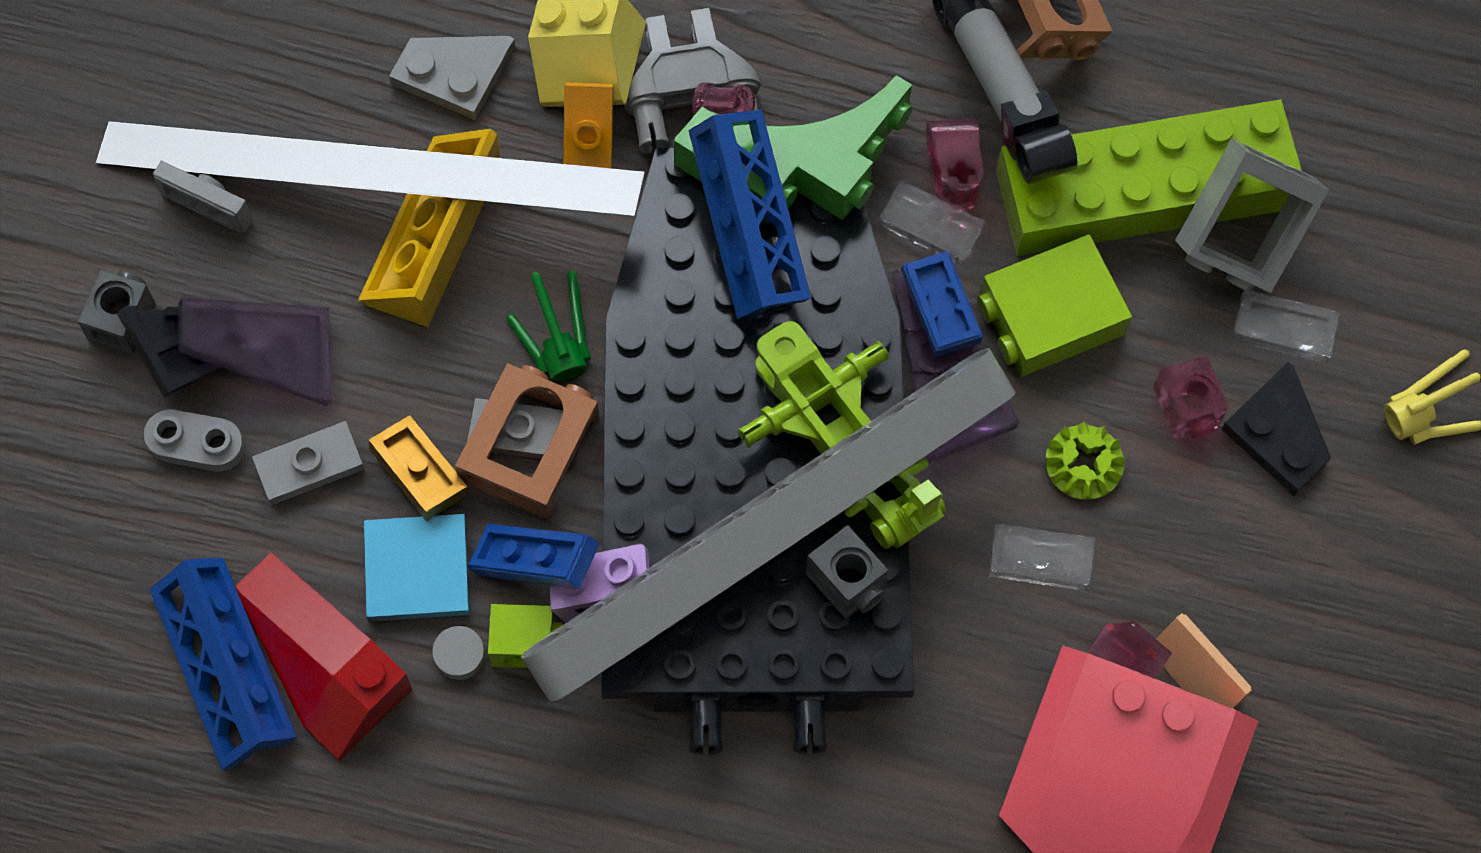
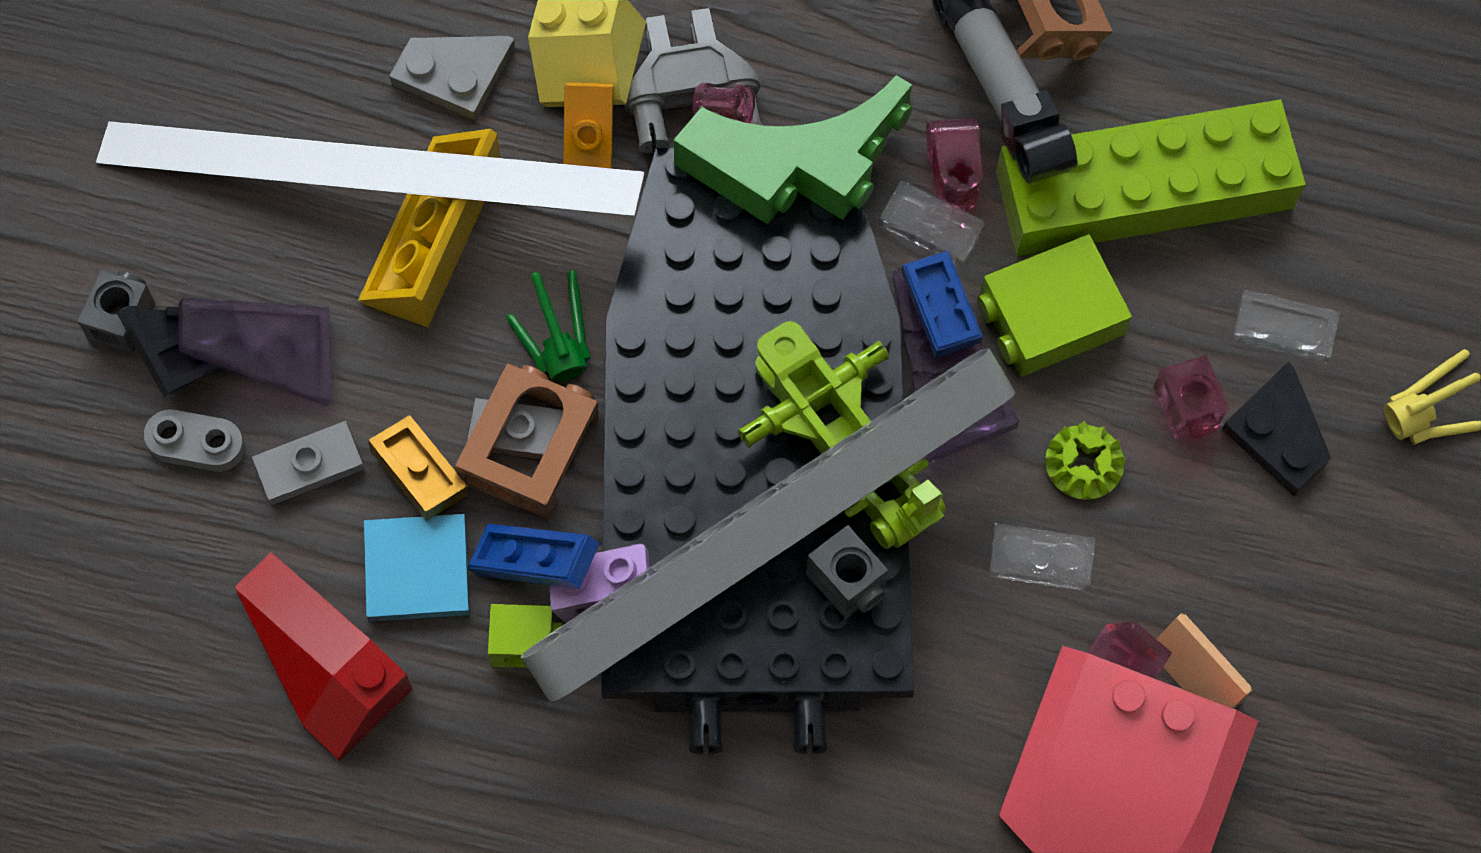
blue fence [149,558,297,770] -> none
light grey plate [153,160,253,234] -> none
light grey tile [432,626,485,680] -> none
blue fence [688,109,812,319] -> none
light grey window [1175,138,1329,293] -> none

